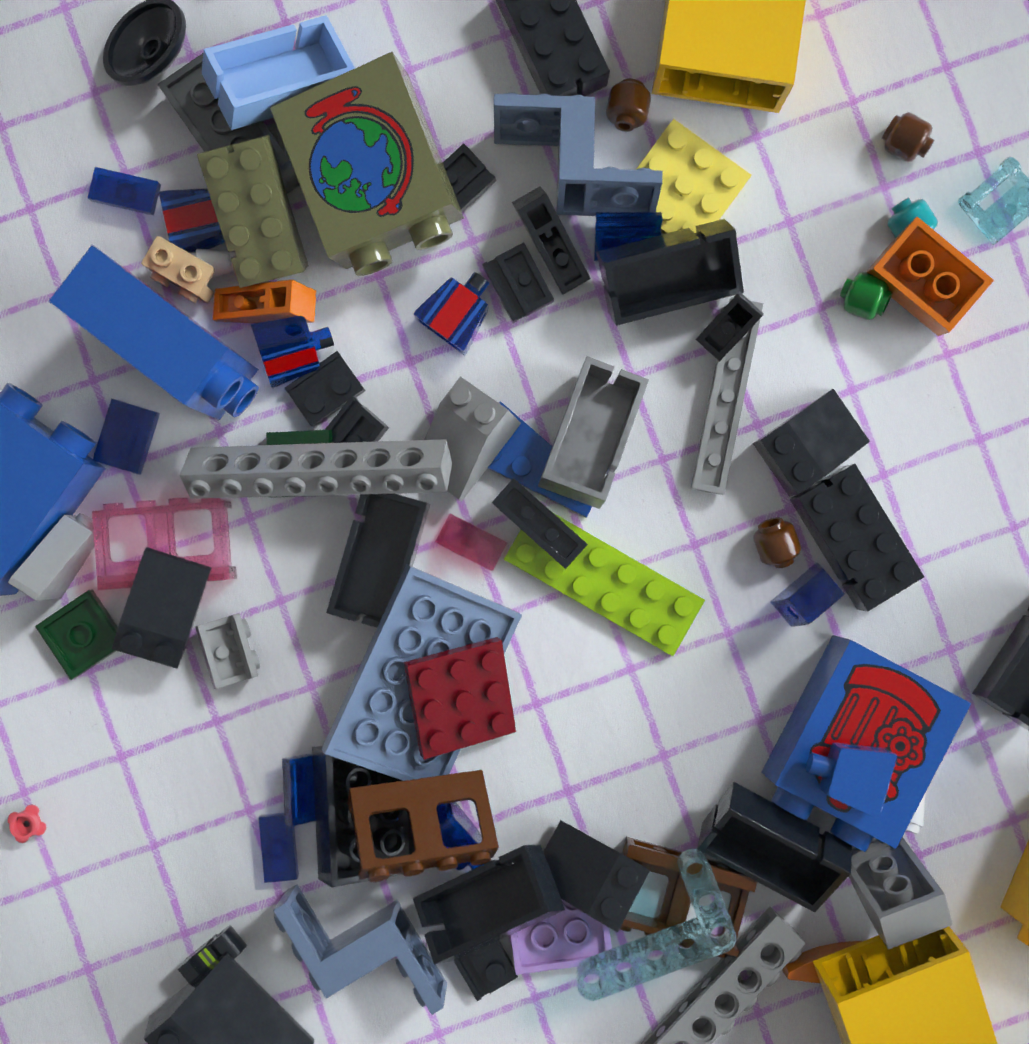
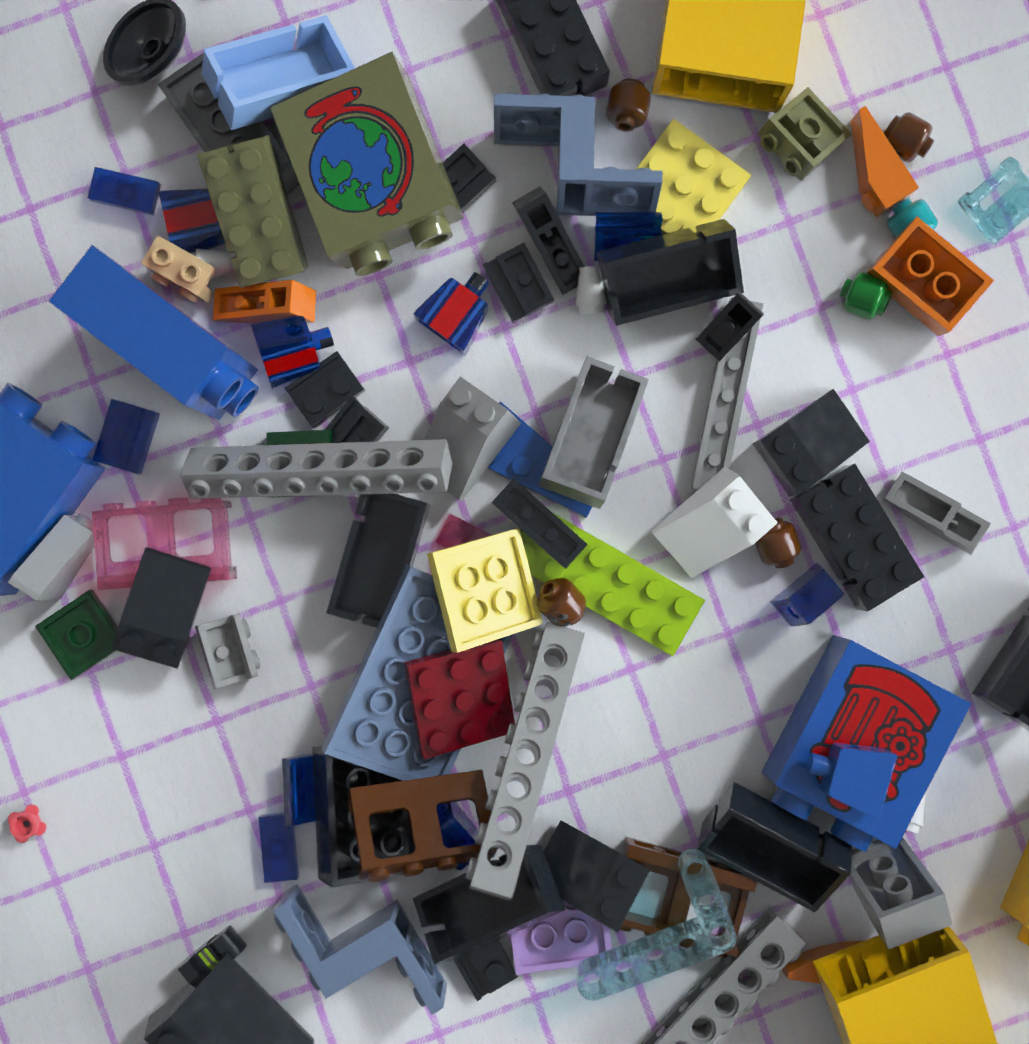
none -> light yellow plate [427,528,543,653]
none -> light grey brick [465,622,585,901]
none -> reddish brown head [537,578,586,627]
none -> white cone [575,266,607,314]
none -> white slope [651,466,777,578]
none -> olive plate [757,87,852,181]
none -> orange slope [851,106,919,218]
none -> light grey slope [884,471,991,555]

